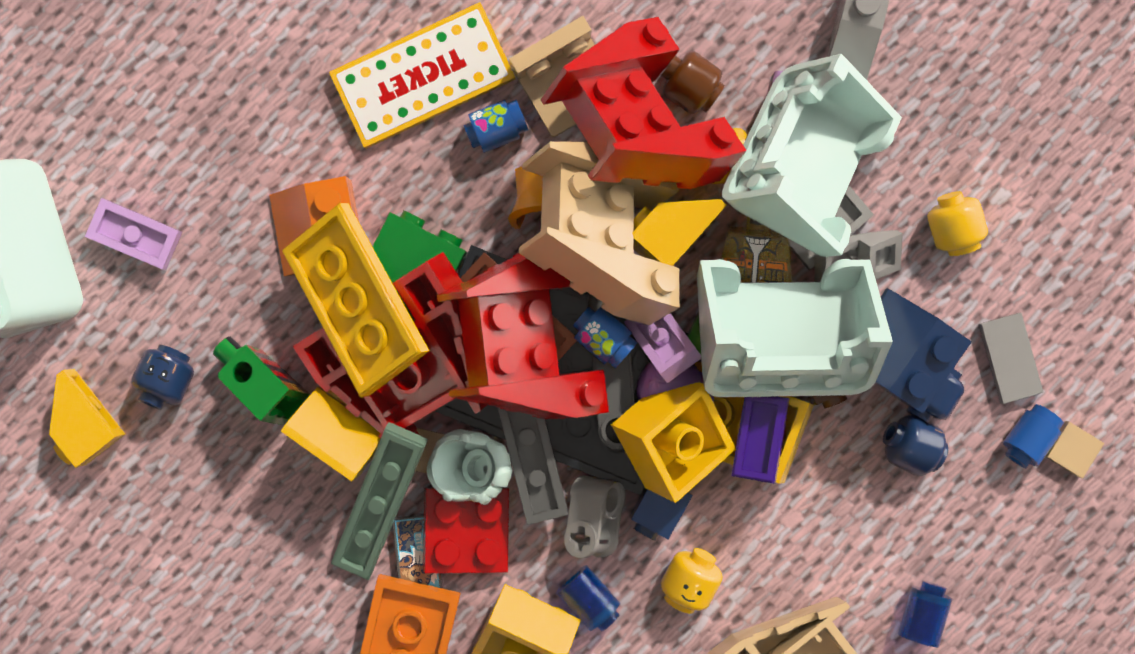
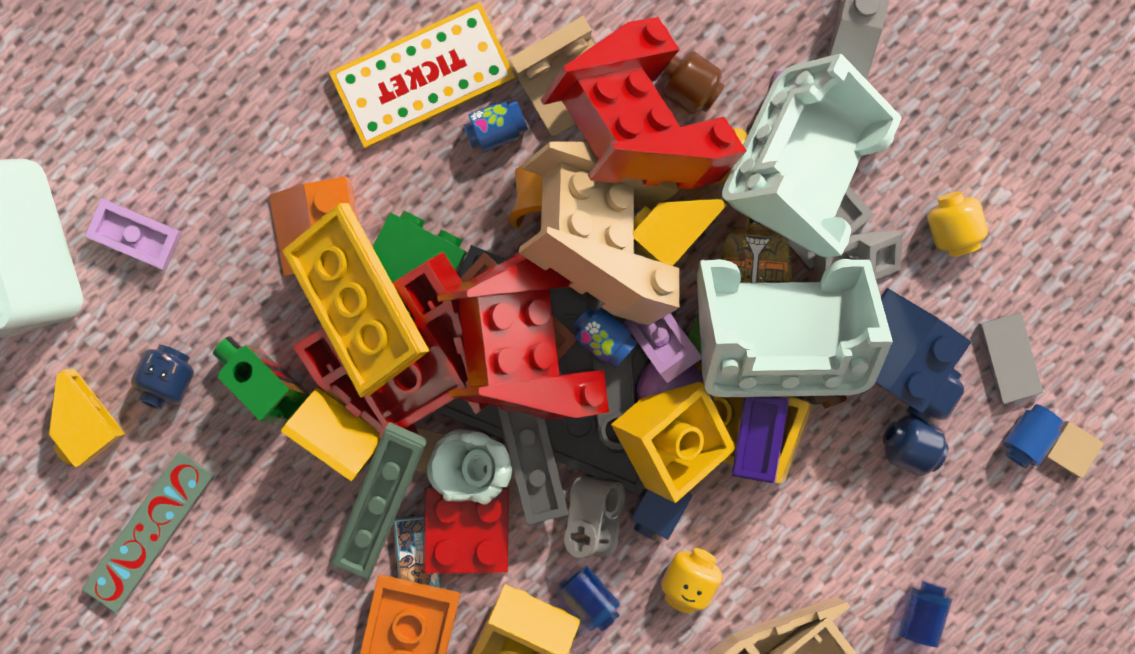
none -> sand green tile [82,451,215,613]

